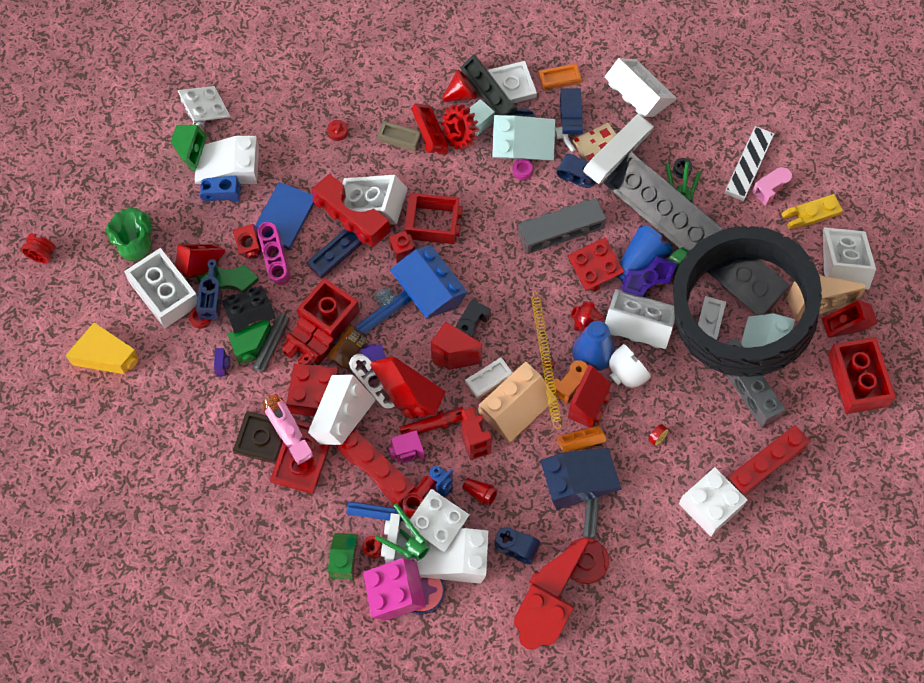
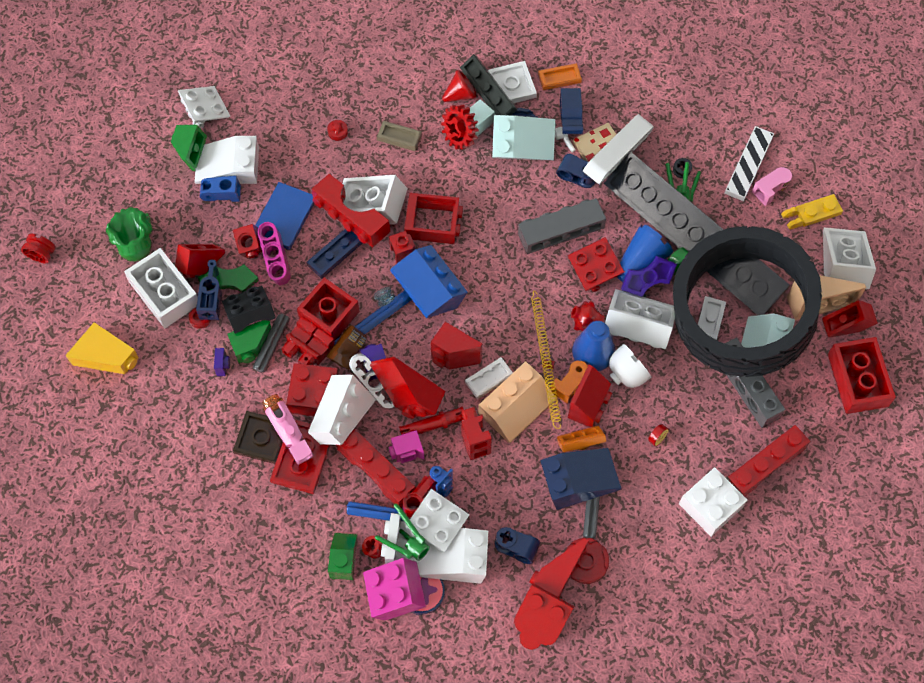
red plate [411,103,448,155] -> none
black leg [456,299,491,338] -> none
red cone [462,477,498,506] -> none
dark pink tile [512,159,533,180] -> none
white slope [605,58,677,117] -> none

